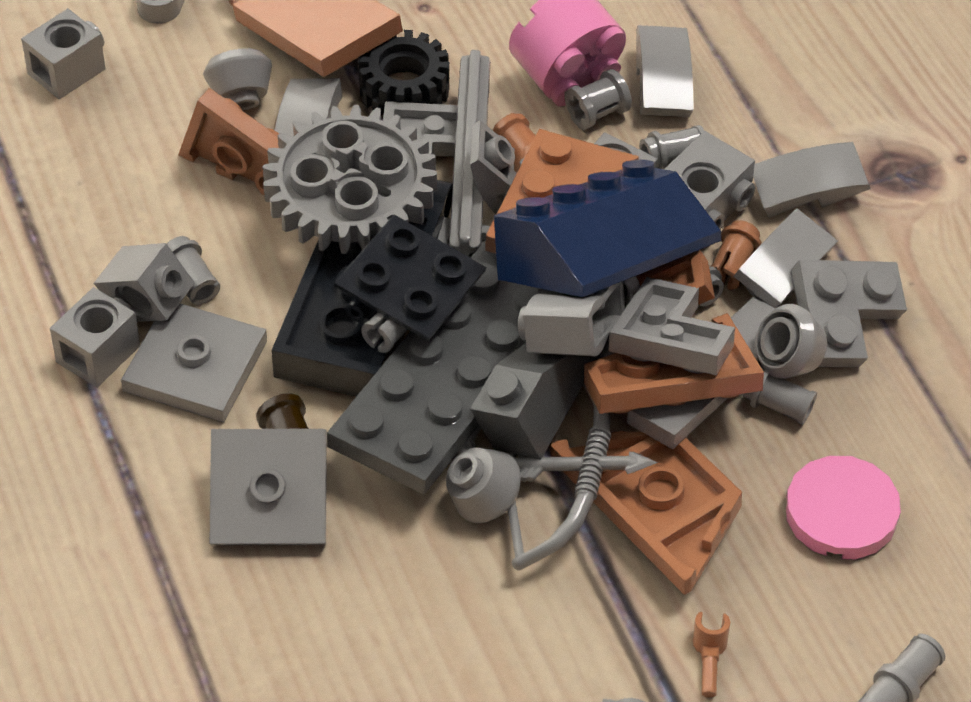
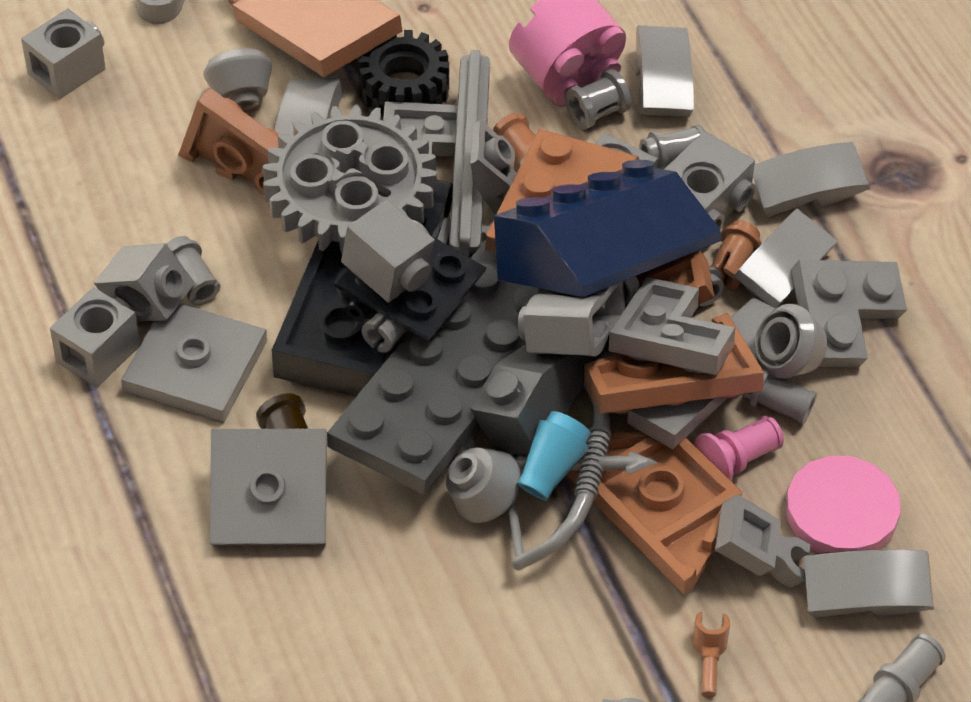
none -> light grey brick [341,199,435,303]
none -> medium azure cone [517,411,591,501]
none -> bright pink pin [694,416,784,481]
none -> light grey plate [715,494,811,589]
none -> light grey slope [804,550,934,618]

